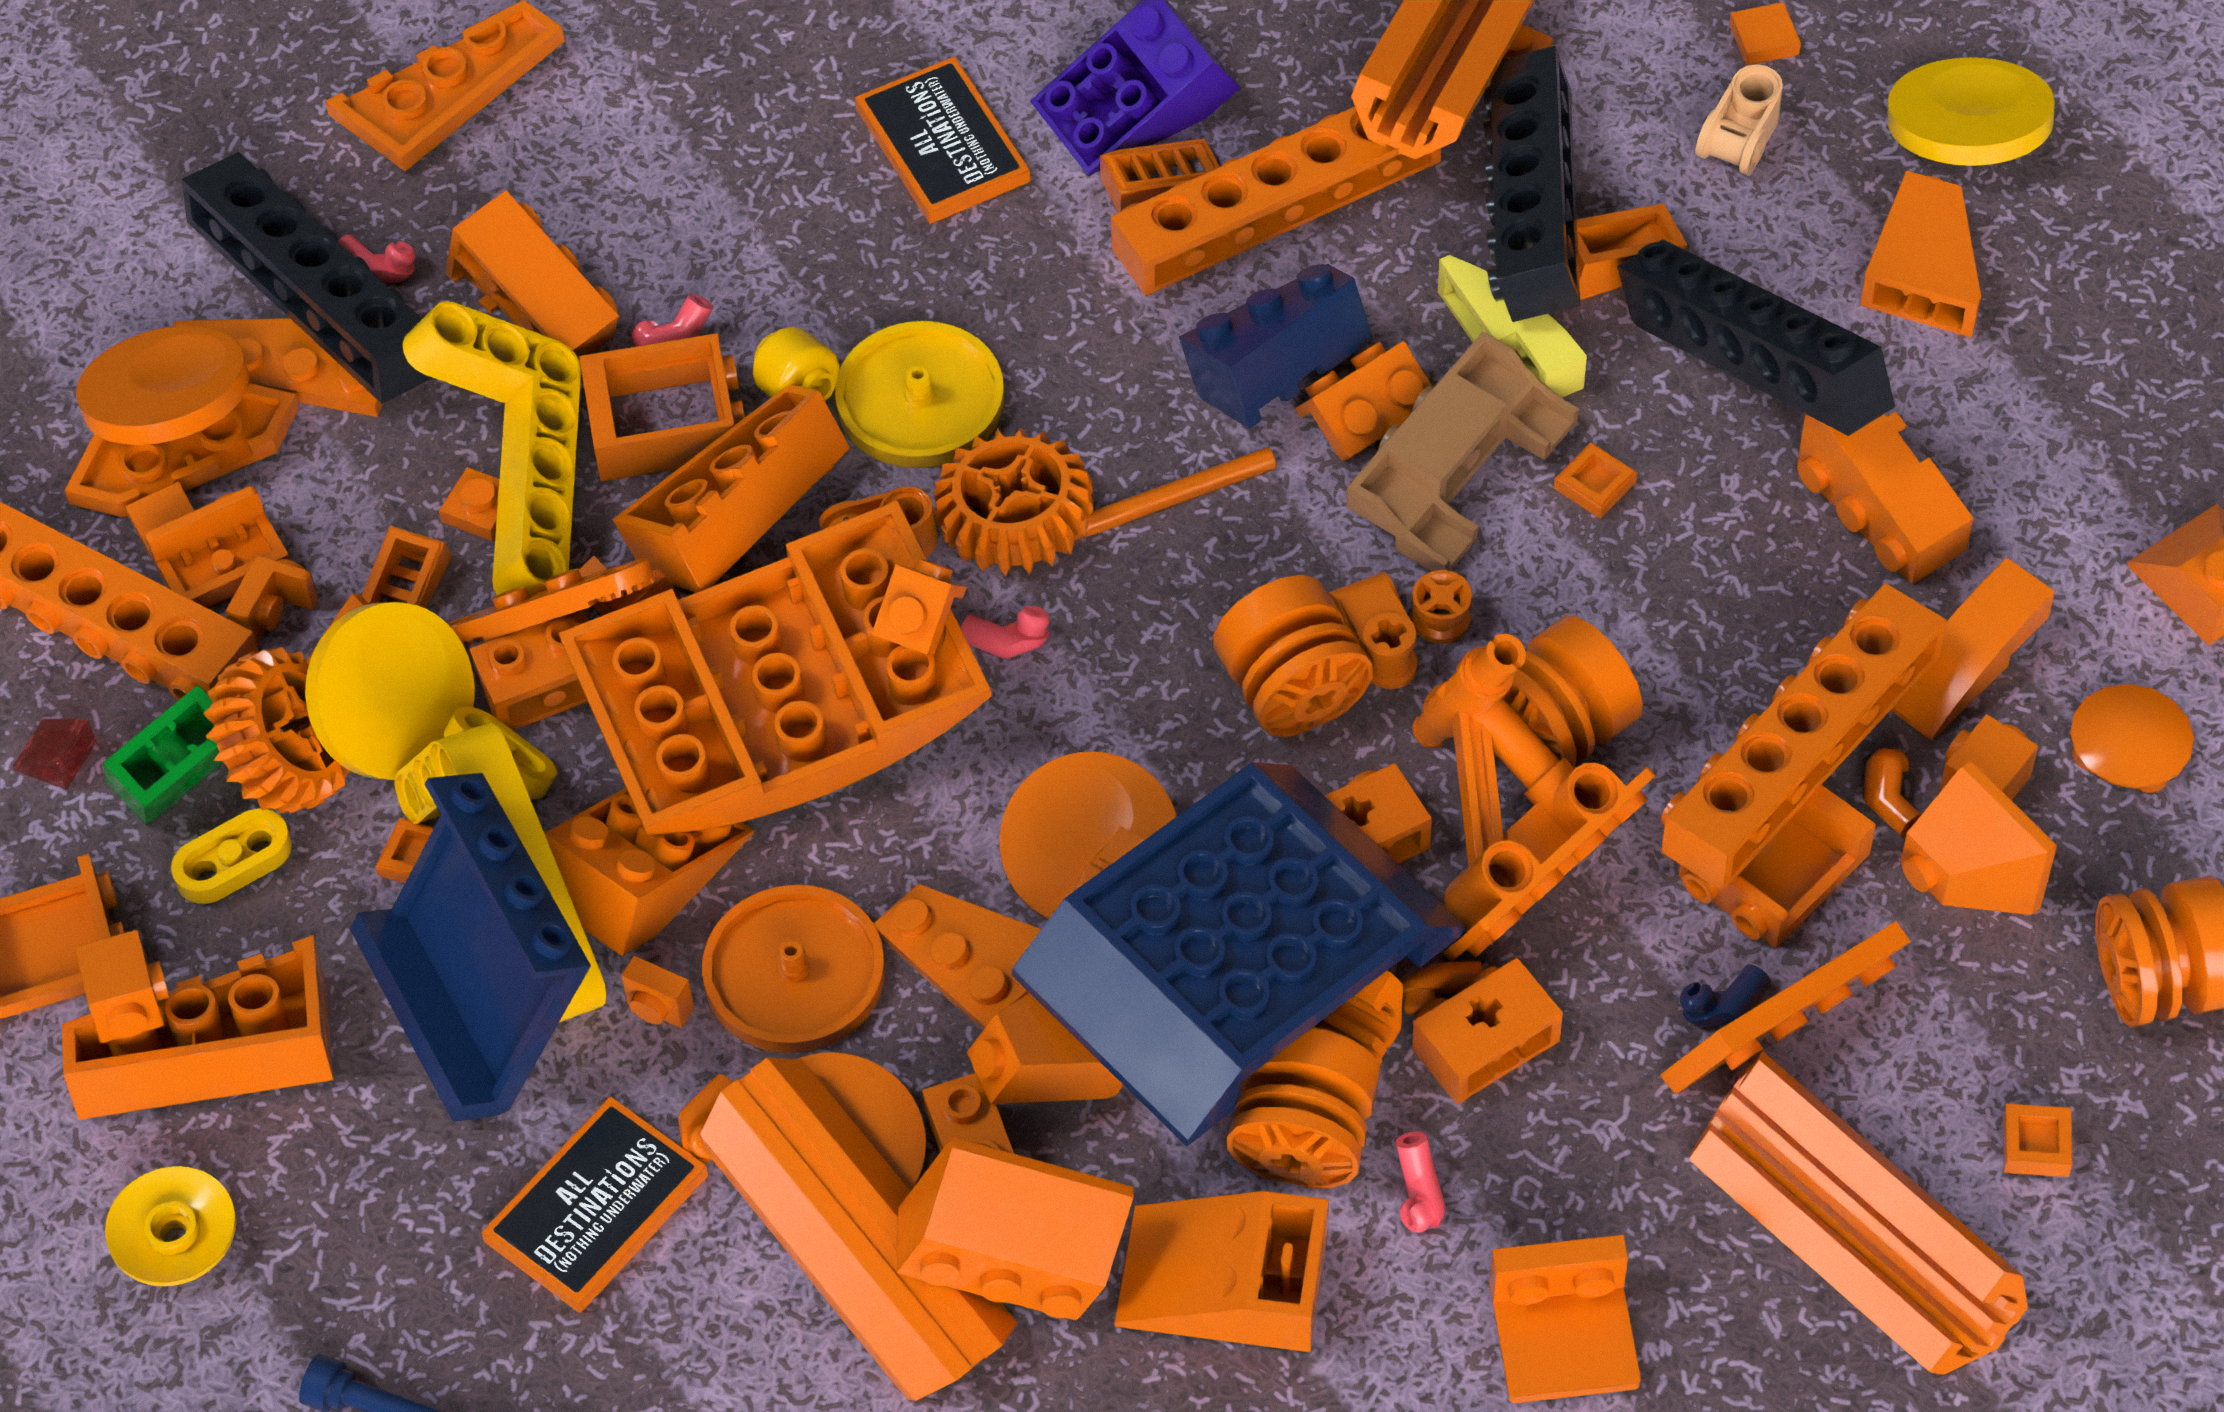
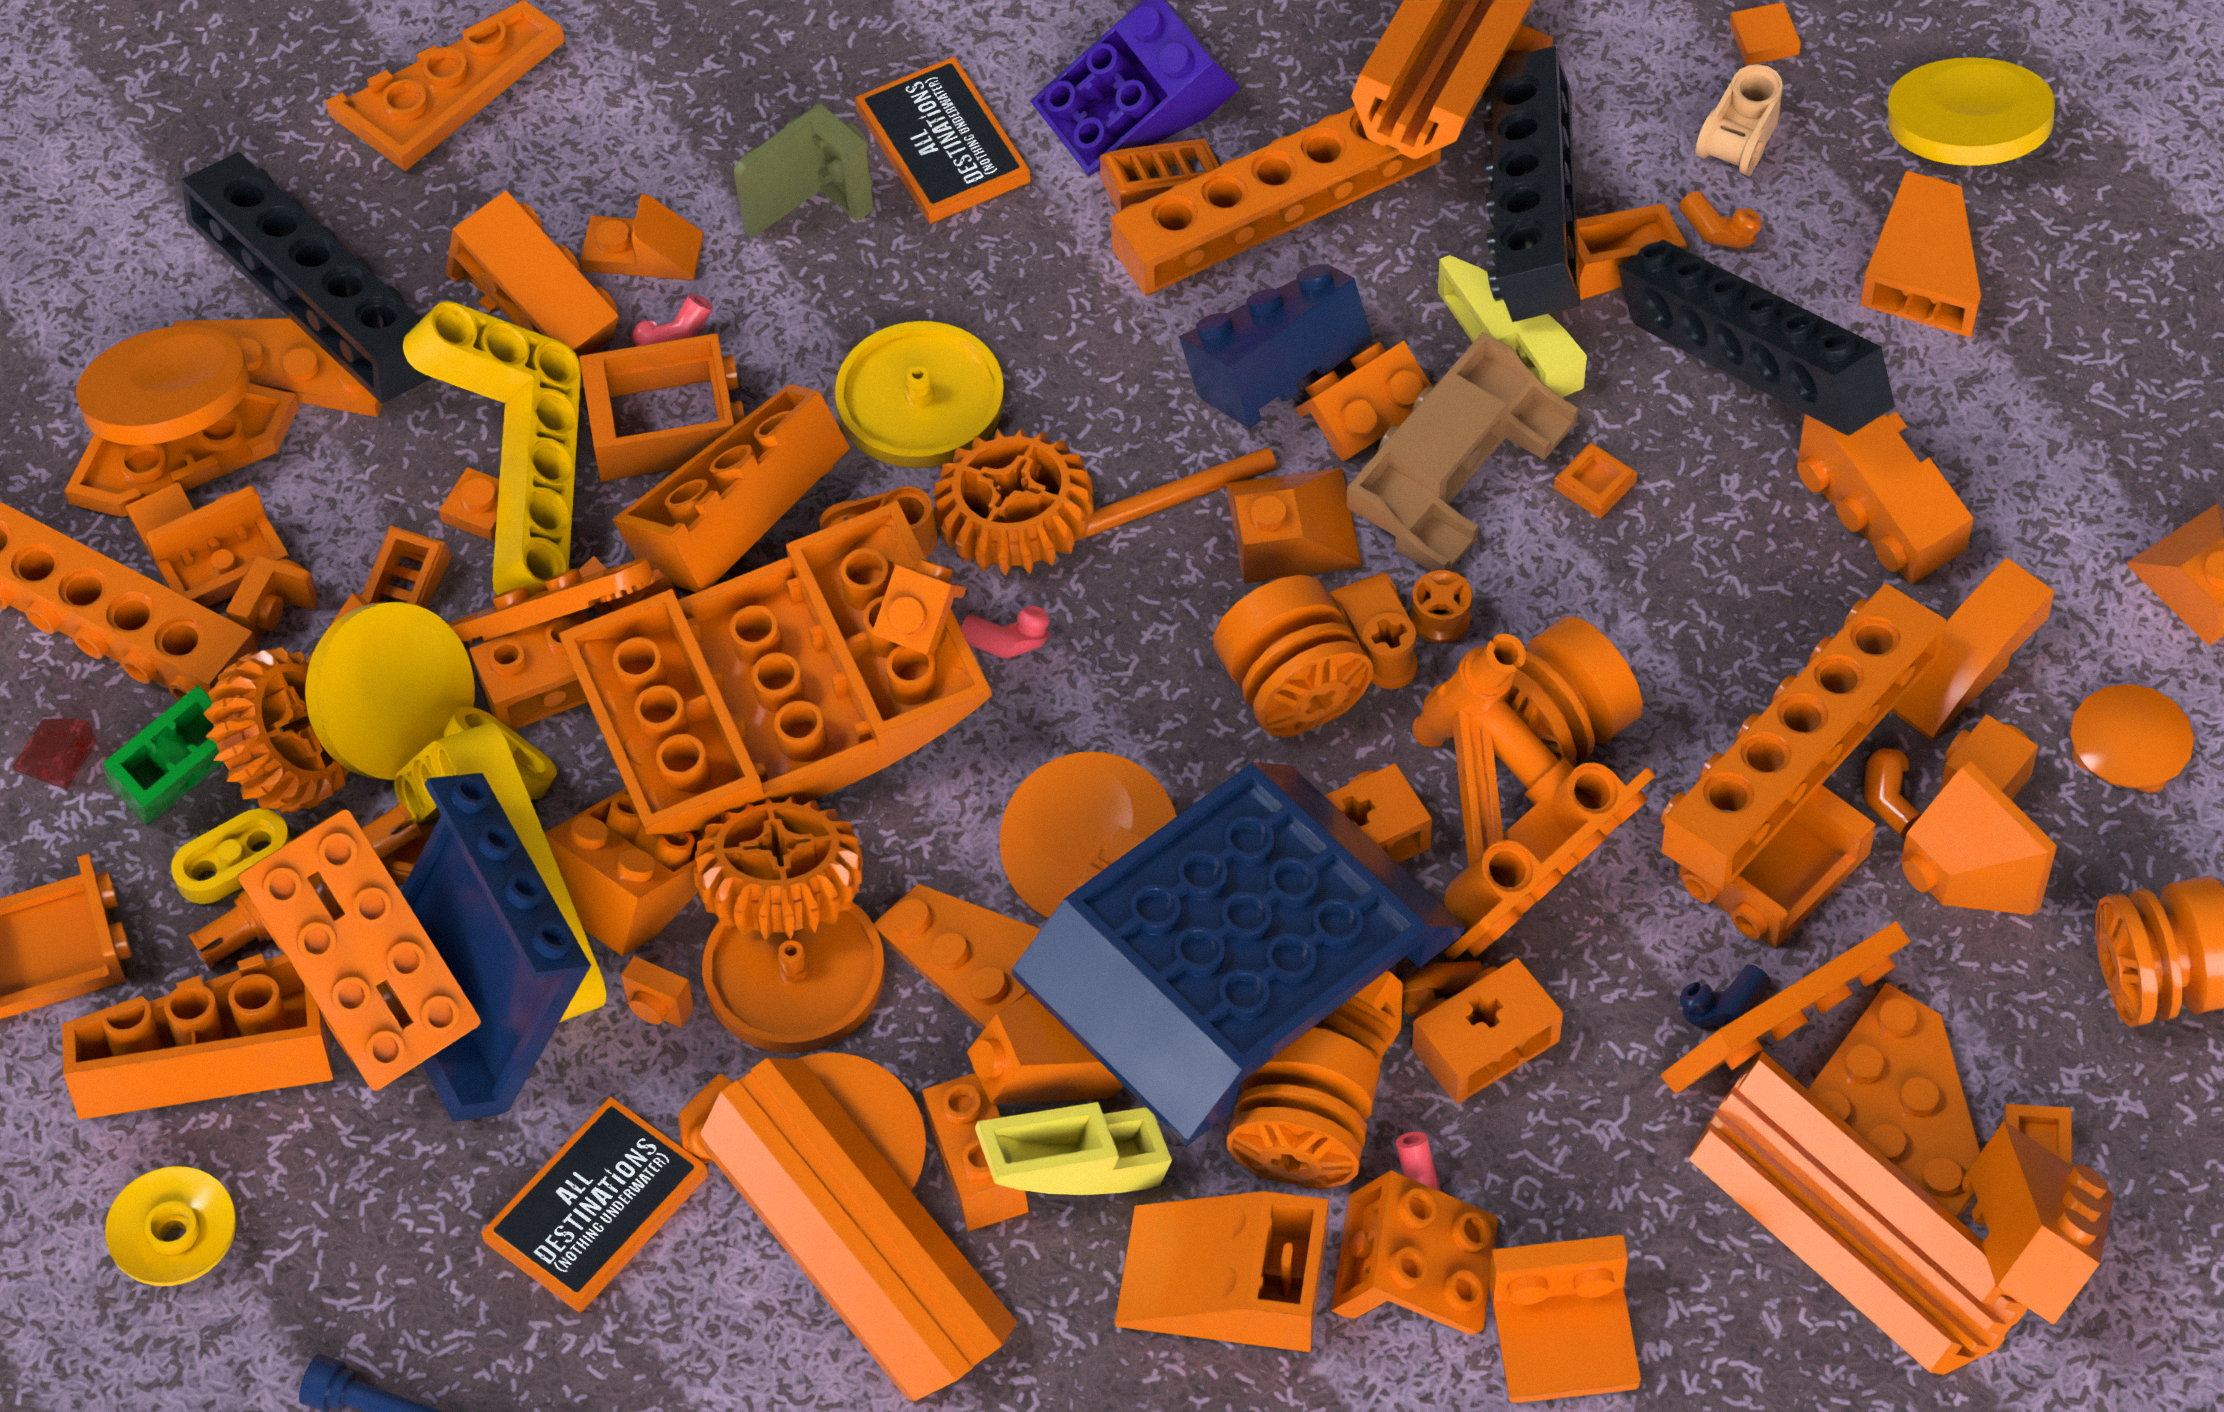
orange brick [74,929,170,1043] -> none
coral arm [338,234,416,283] -> none
yellow head [752,326,839,401] -> none
orange slope [896,1137,1134,1321] -> none
none -> orange plate [188,802,481,1091]
none -> orange slope [580,193,704,281]
none -> orange gear [694,795,863,940]
none -> olive bracket [734,103,874,238]
none -> light yellow slope [975,1102,1172,1195]
none -> orange slope [1226,468,1362,583]
none -> orange bracket [1331,1170,1498,1335]
none -> orange arm [1679,191,1762,249]
none -> orange plate [1808,983,1980,1219]
none -> orange wedge [1961,1121,2115,1325]

